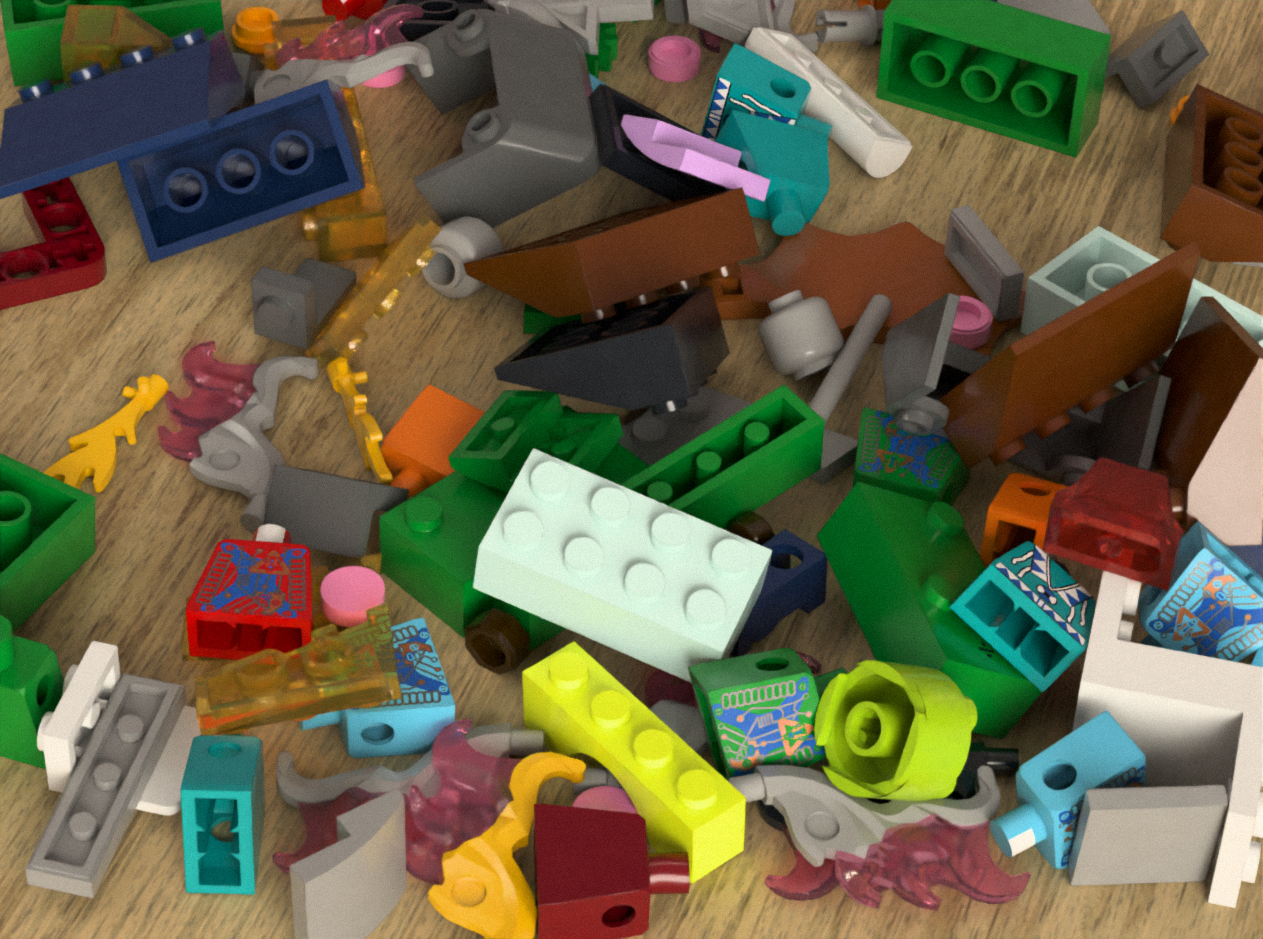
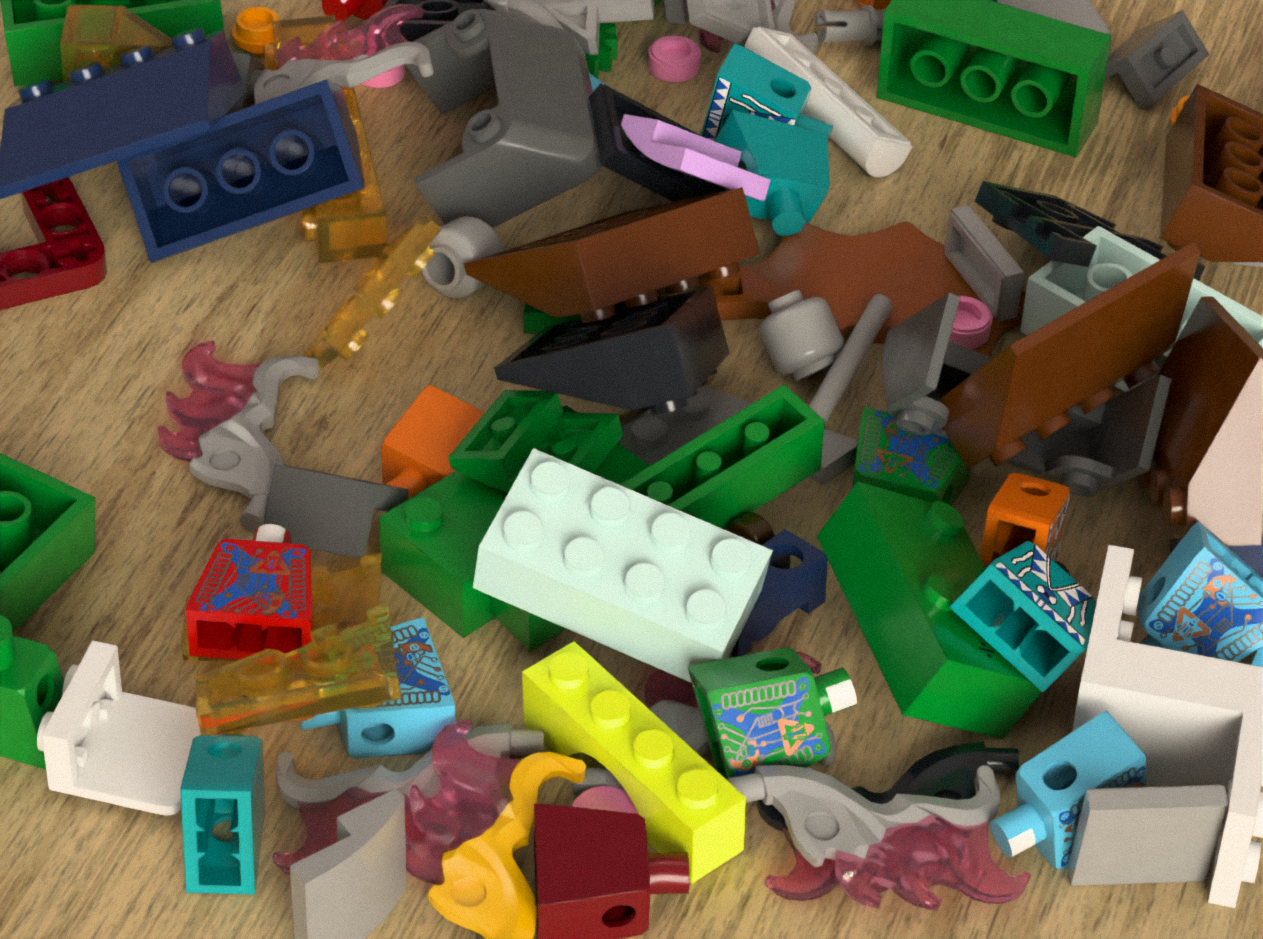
light grey tile [25,673,186,898] -> none
yellow piece [43,374,169,493] -> none
dark grey bracket [251,258,357,350] -> none
bright pink tile [320,566,385,628] -> none
yellow piece [327,357,393,484] -> none
dark brown tile [465,608,530,675] -> none
lime brick [814,660,978,801] -> none
clear red slope [1042,457,1183,591] -> none
none -> black wing [974,181,1205,281]

